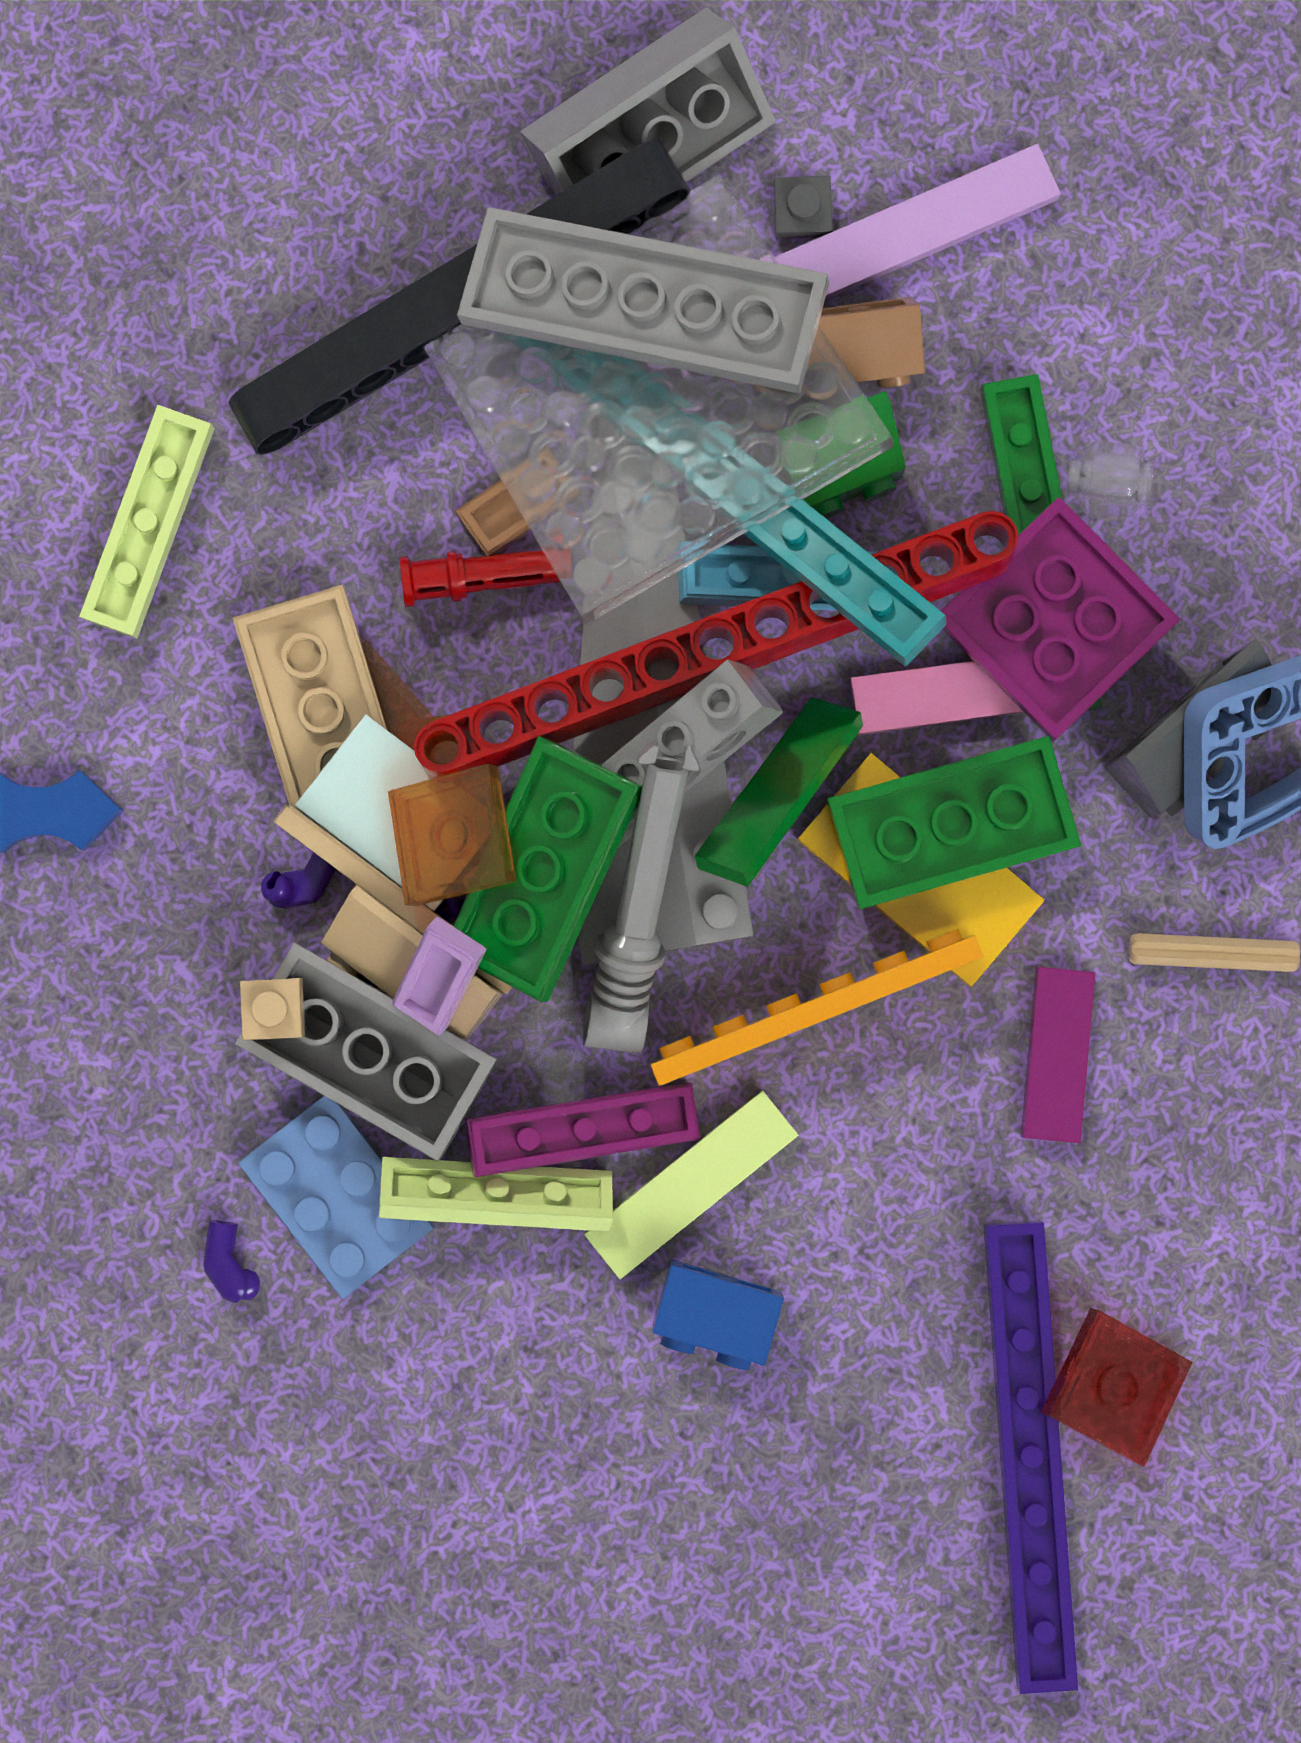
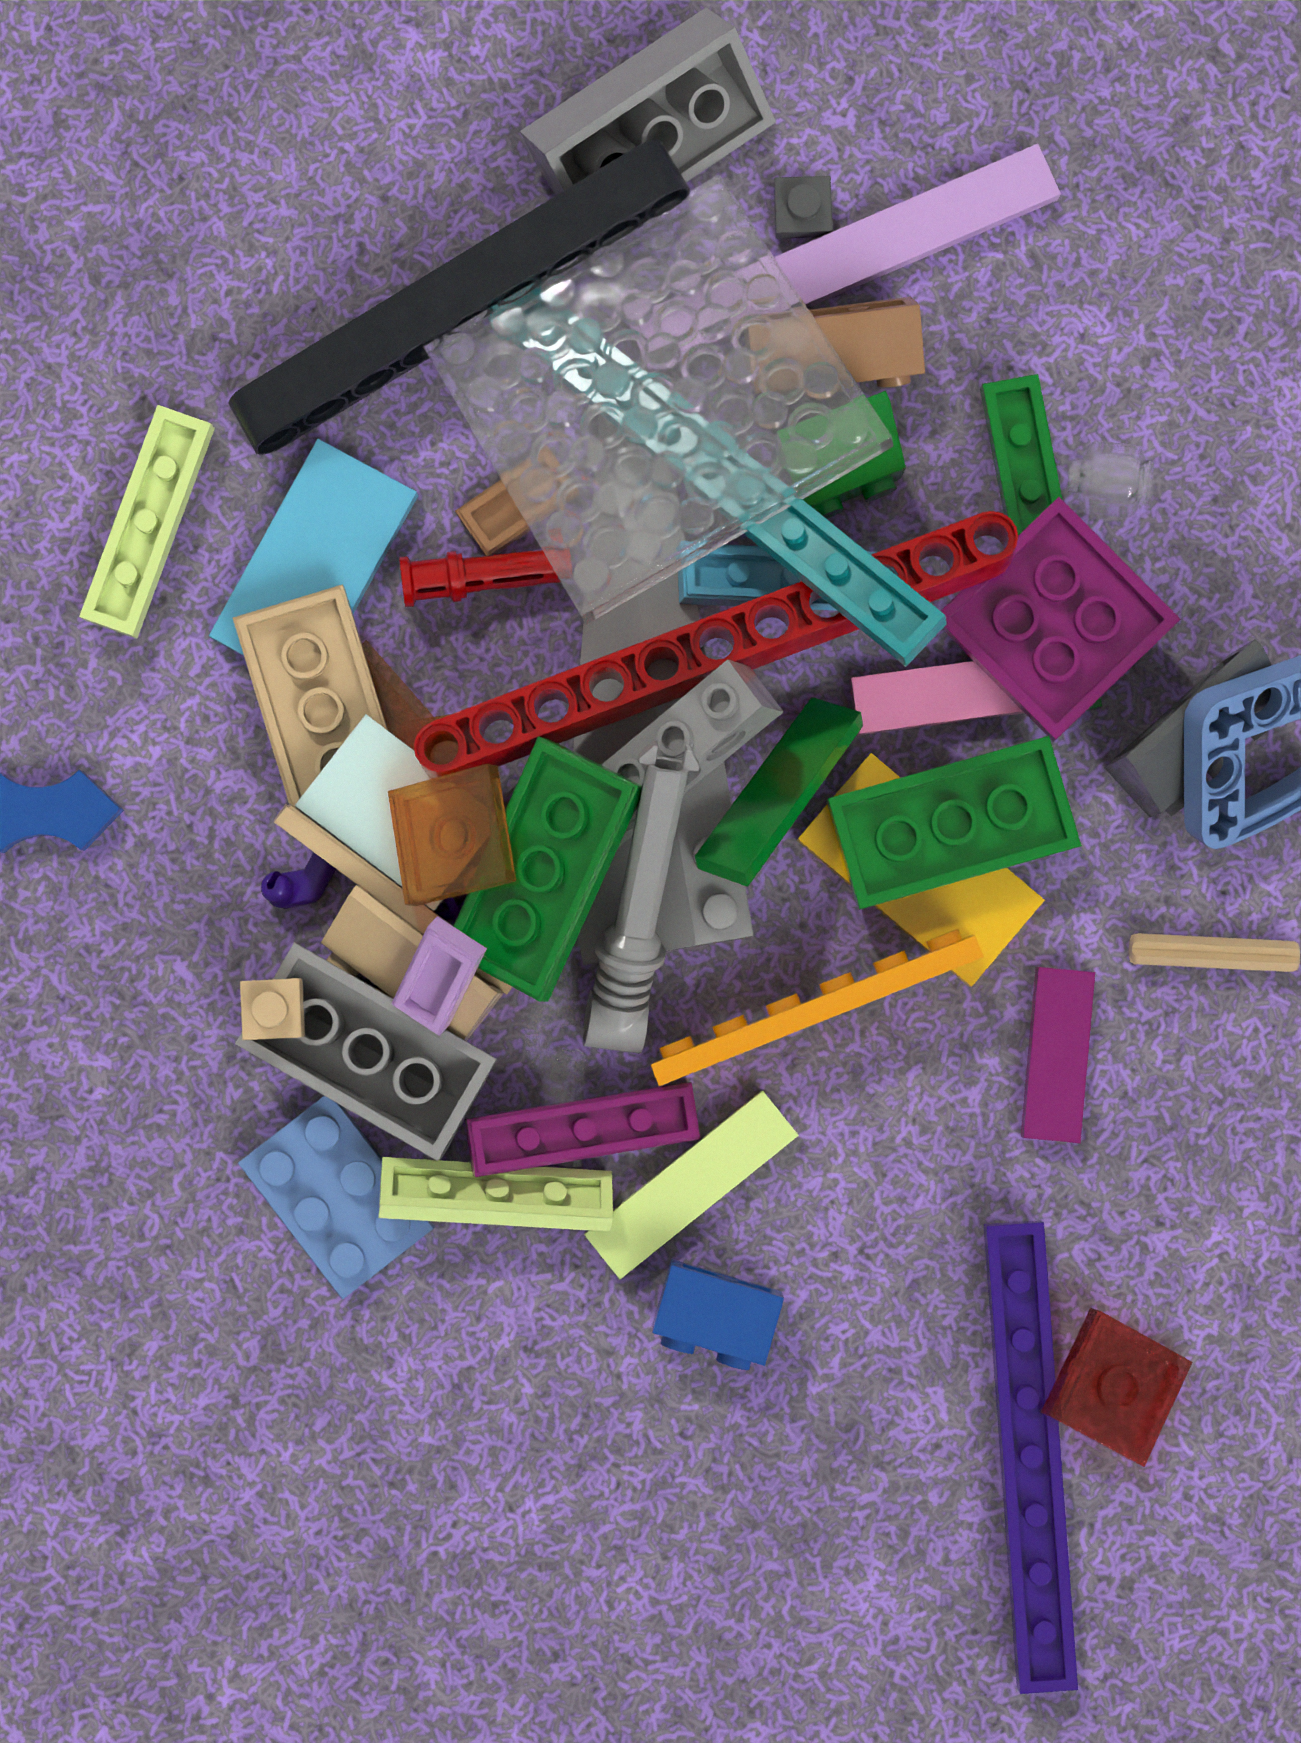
dark purple arm [203,1220,260,1303] -> none
light grey plate [457,207,829,394] -> none
none -> medium azure tile [209,439,419,656]

